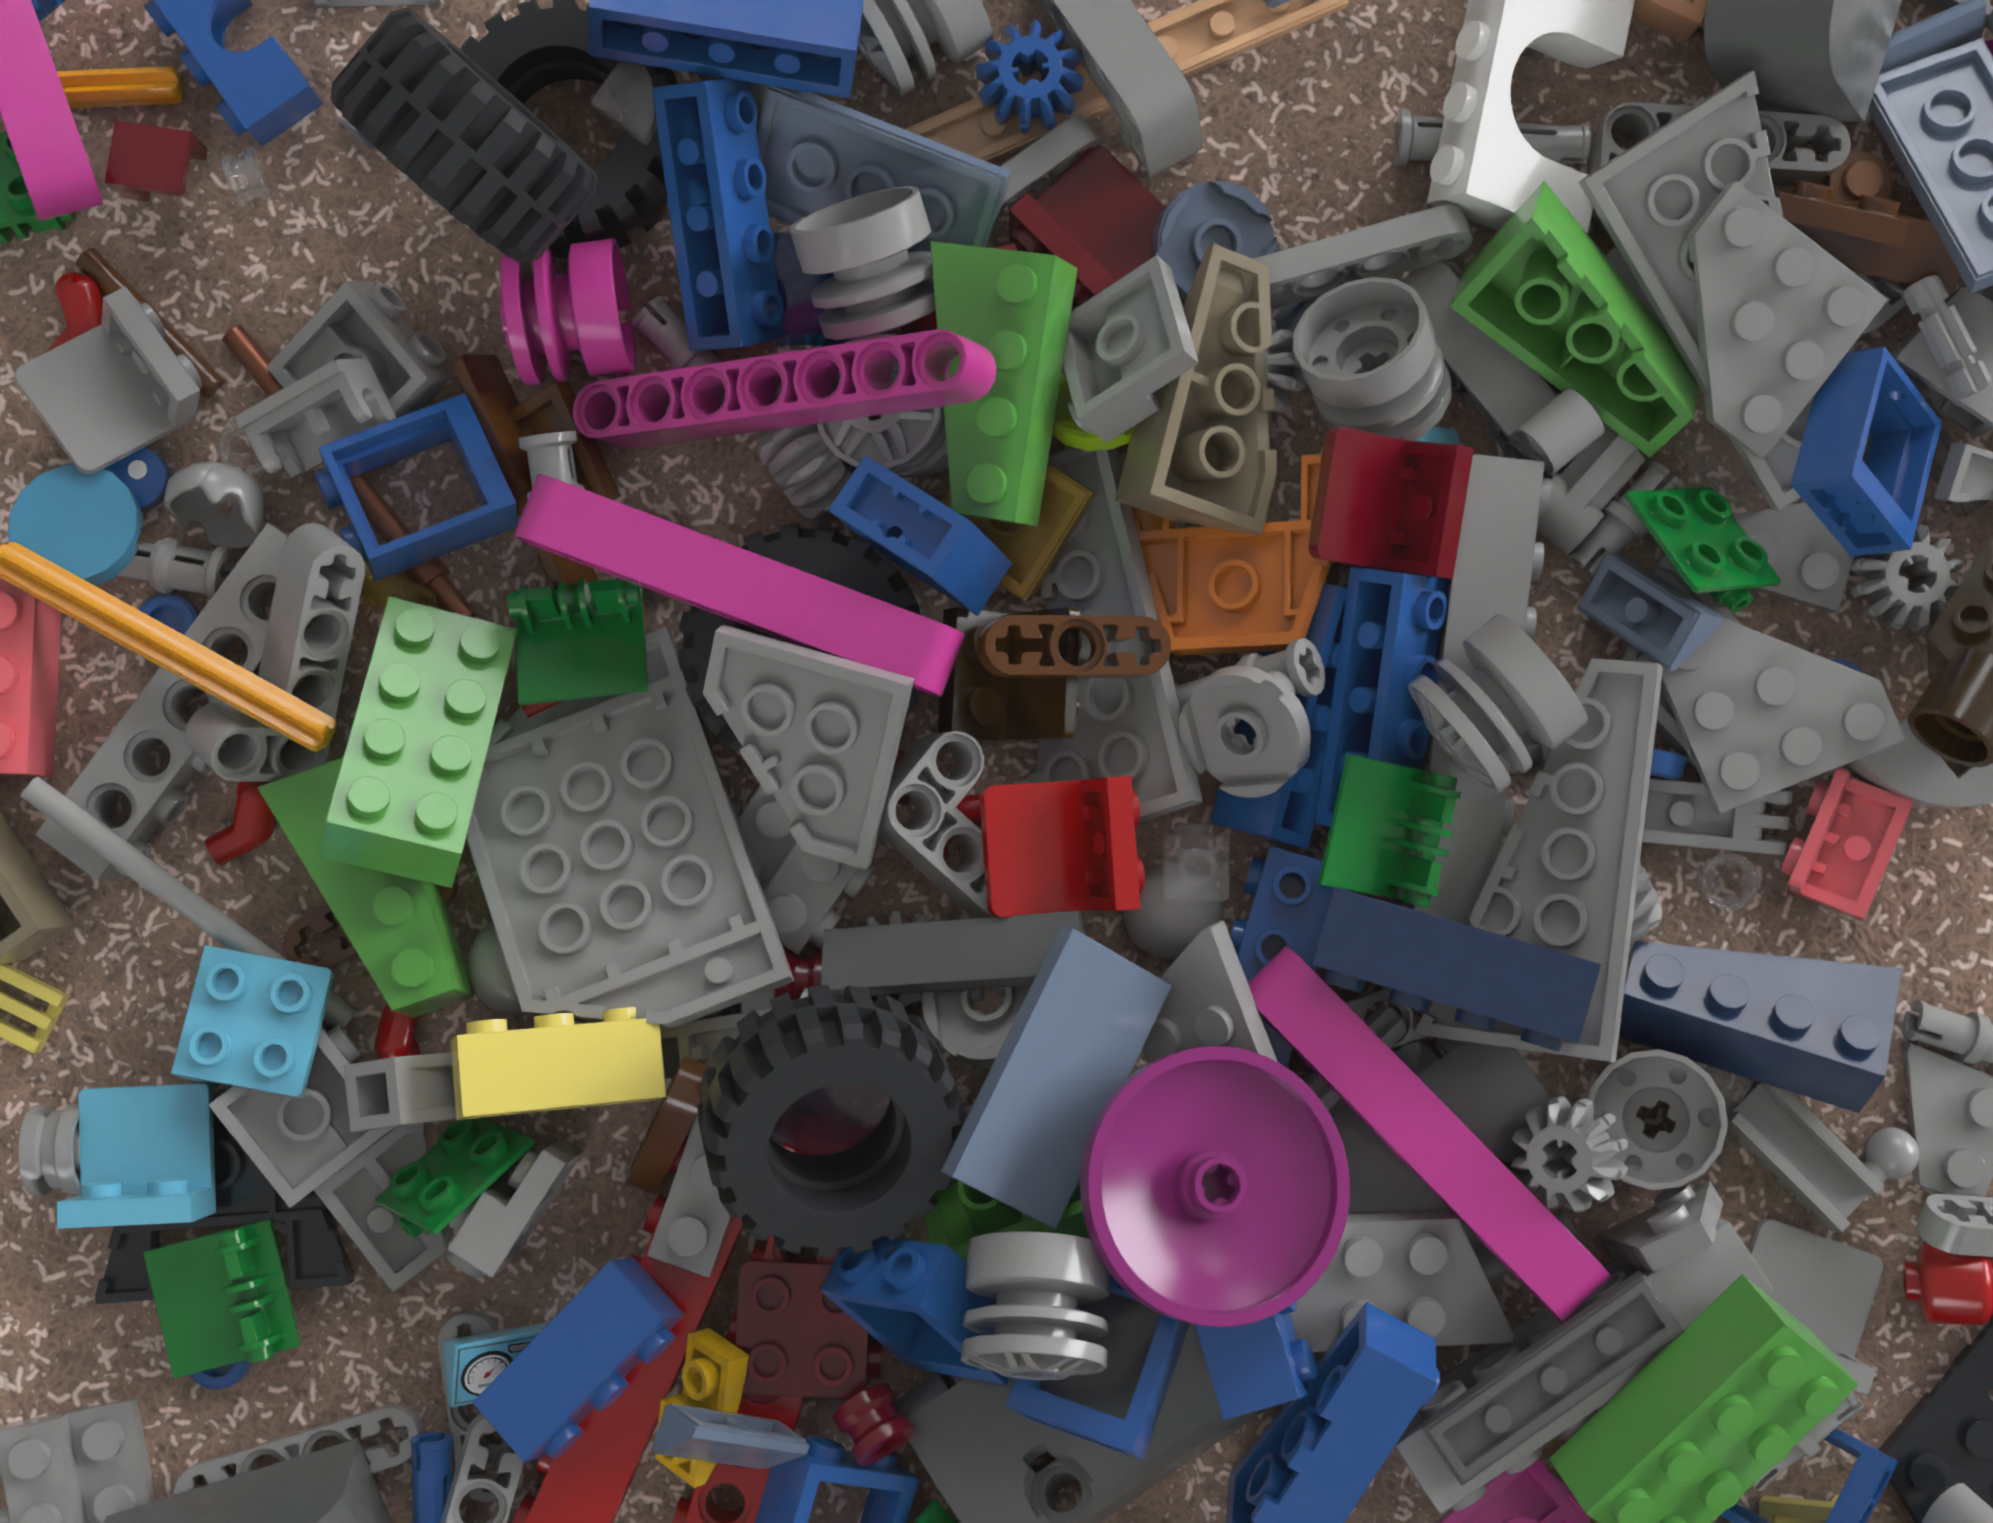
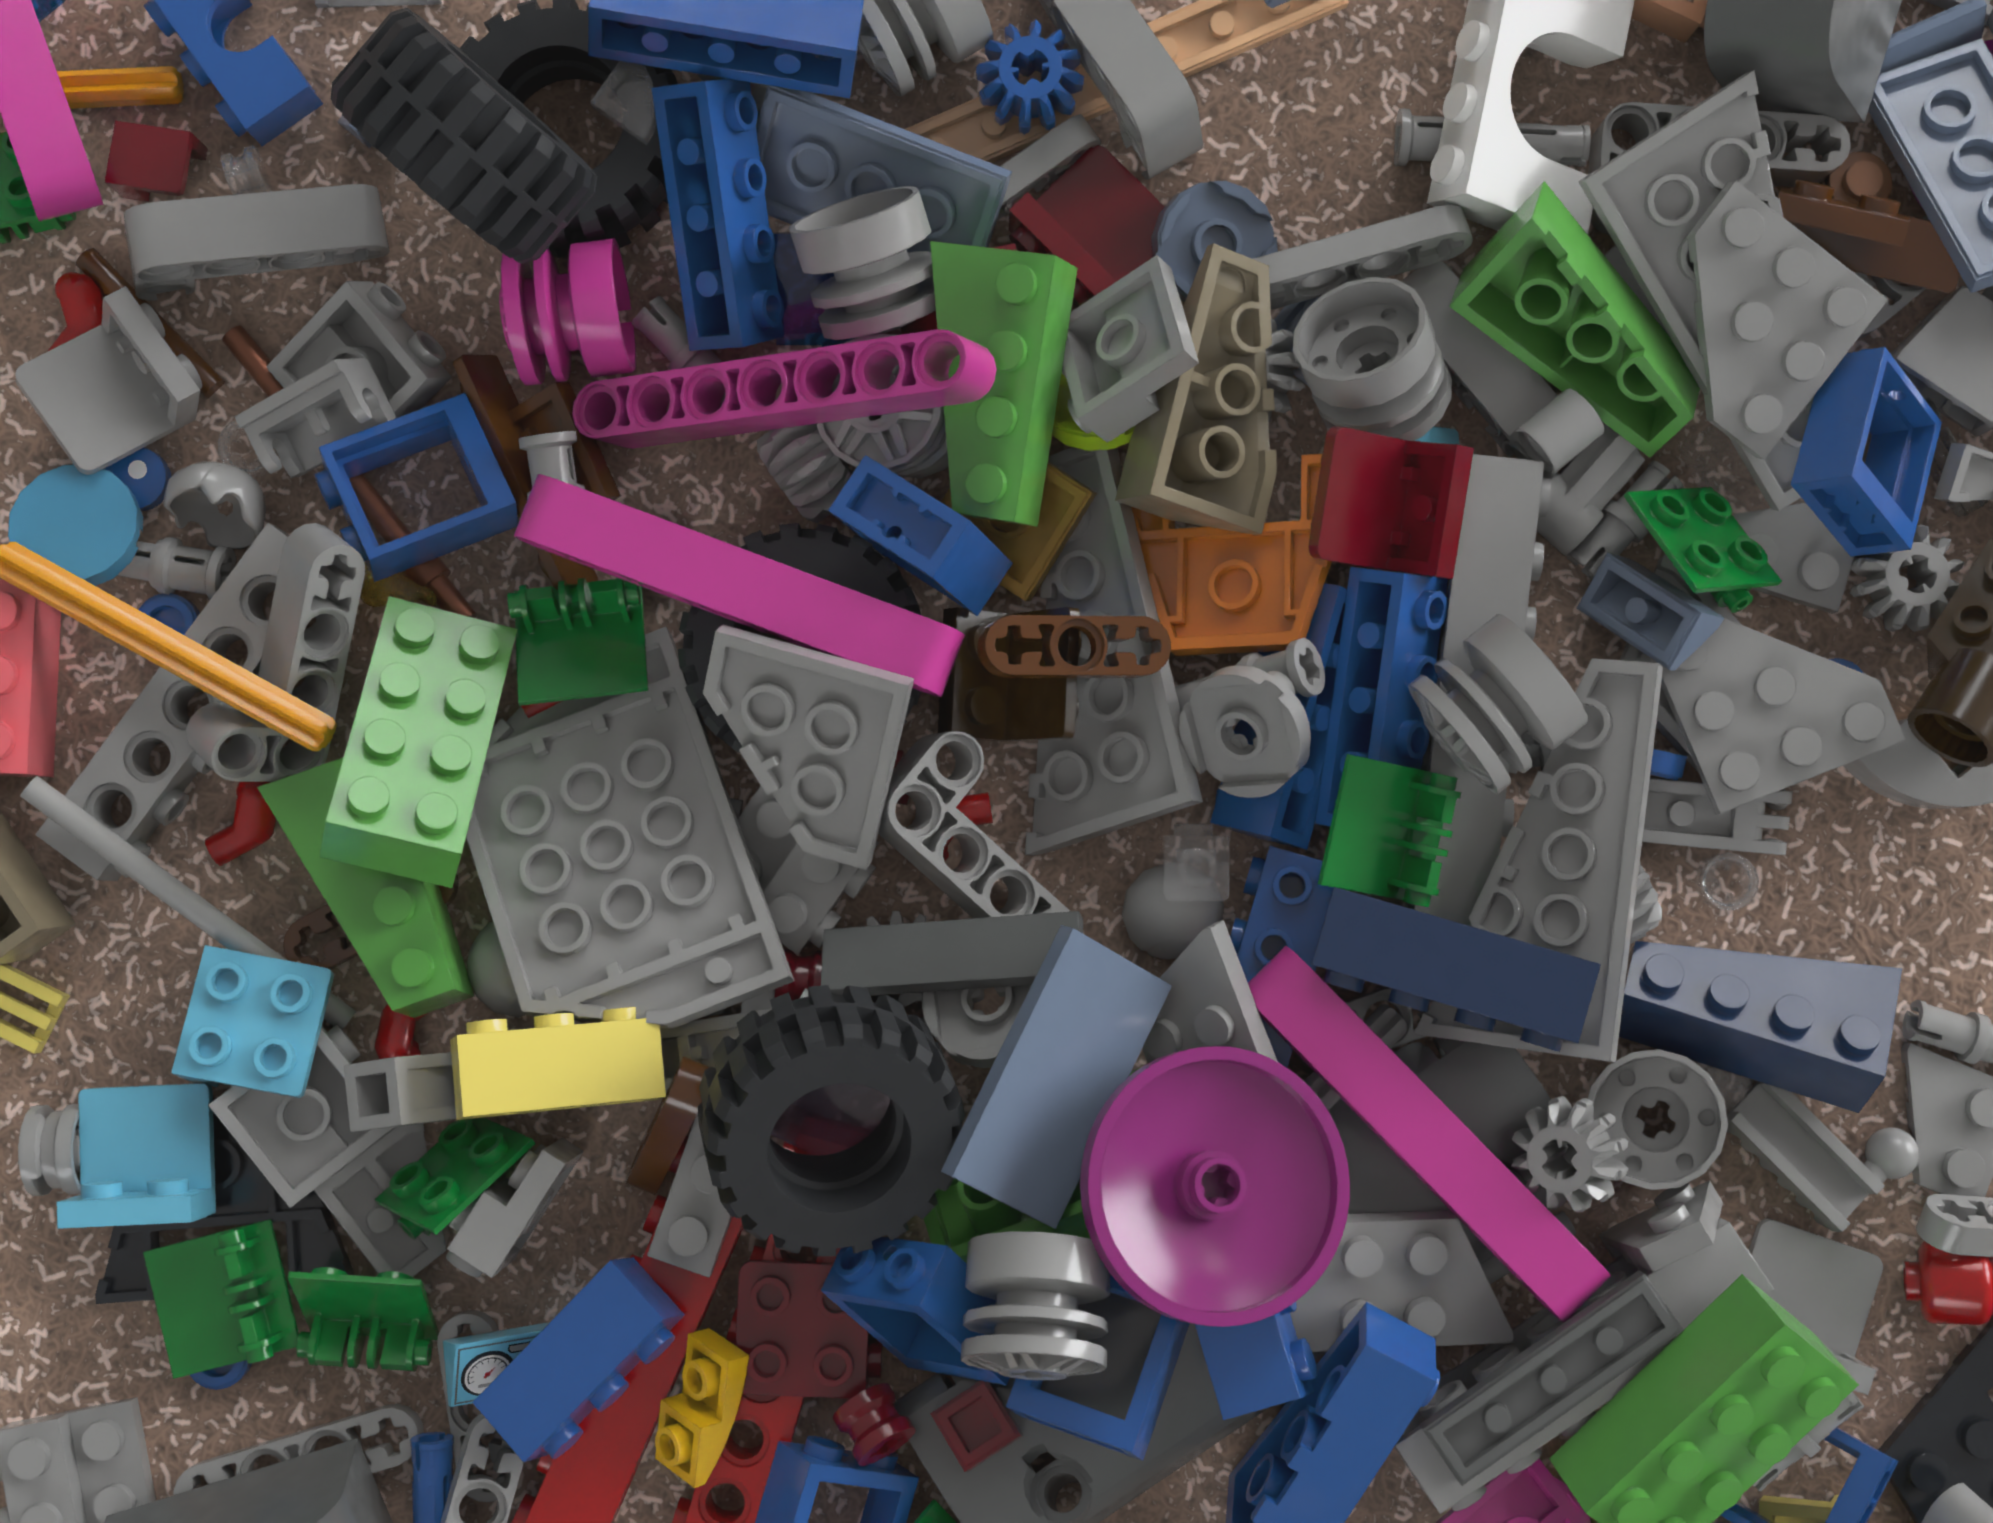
sand blue slope [653,1403,810,1469] -> none
red bracket [980,776,1145,917] -> none
coral bracket [1781,767,1914,922] -> none
light grey axle [1903,275,1992,399] -> none
none -> light grey beam [124,184,390,301]
none -> green hinge [287,1267,439,1372]
none -> dark red tile [930,1381,1024,1472]

